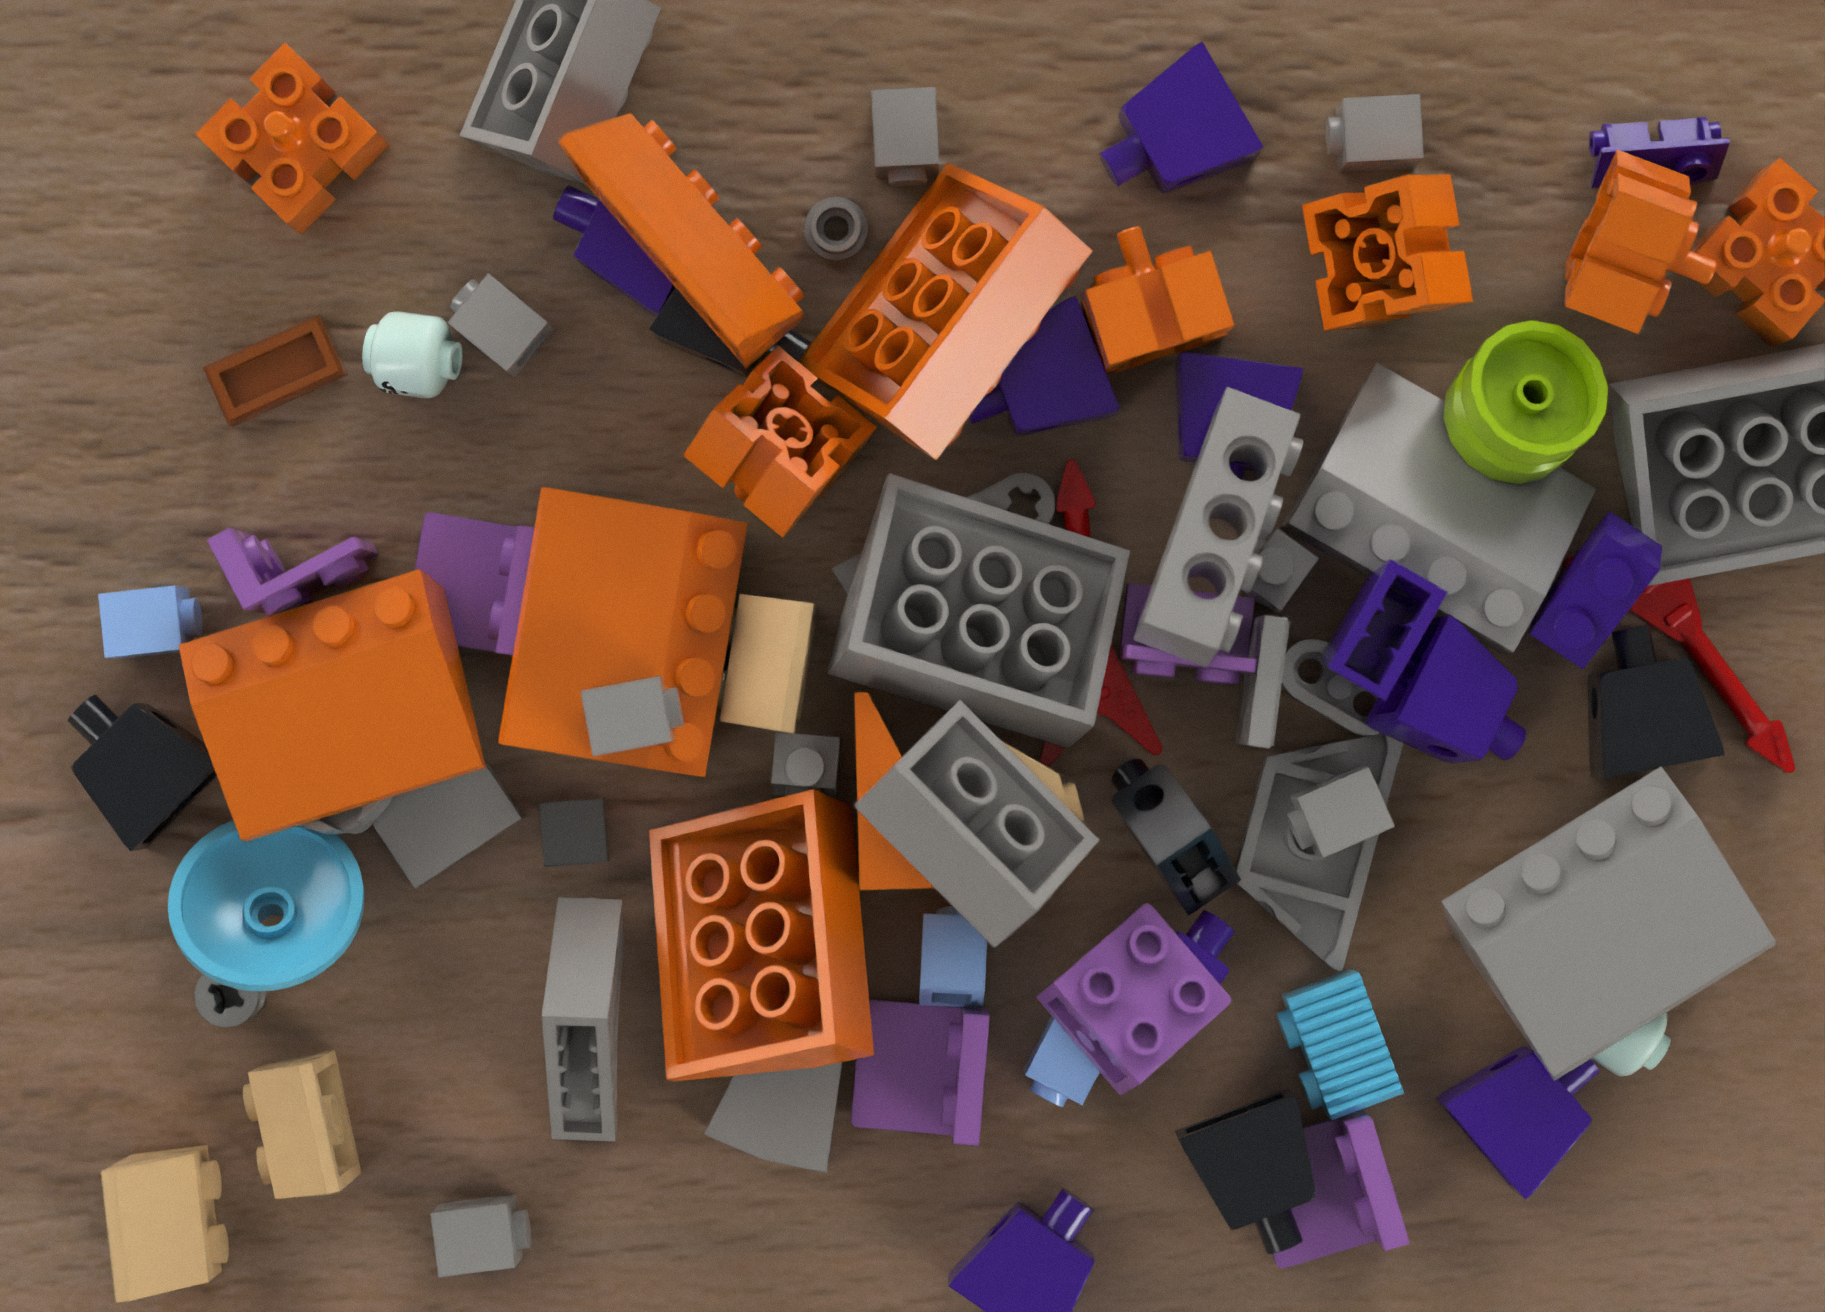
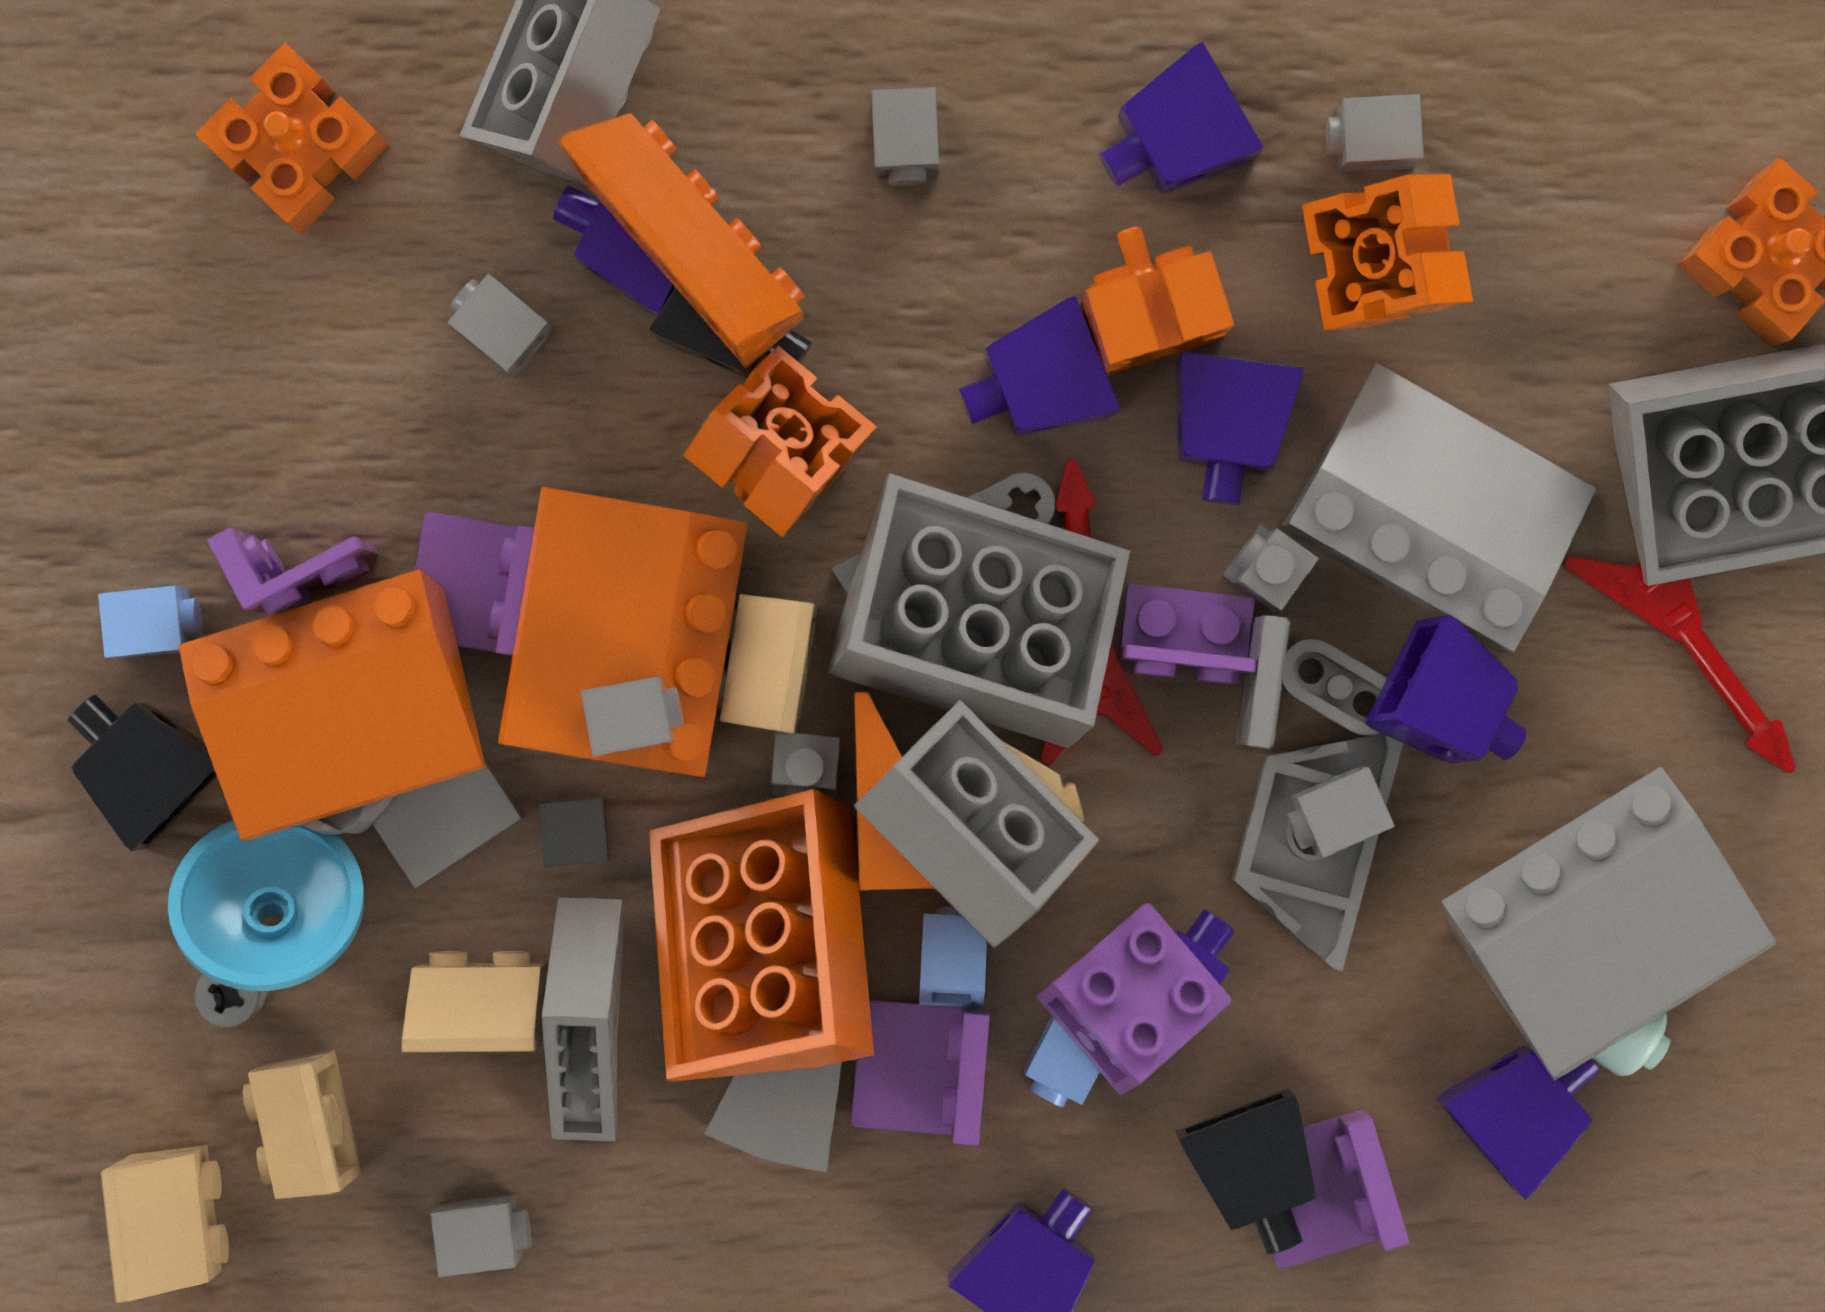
dark orange tile [203,315,348,427] -> none
light aqua head [362,311,463,398] -> none
orange slope [801,162,1093,460] -> none
light grey plate [804,197,868,261] -> none
black torso [1111,759,1241,916] -> none
light grey brick [1133,387,1304,668] -> none
medium azure brick [1276,969,1404,1120] -> none
dark purple torso [1322,559,1448,701] -> none
lime wheel [1443,320,1608,484] -> none
dark purple brick [1529,511,1662,669] -> none
orange brick [1565,149,1717,334] -> none
black torso [1587,625,1725,778] -> none
dark purple hinge [1589,117,1730,188] -> none
none -> tan slope [402,951,548,1052]

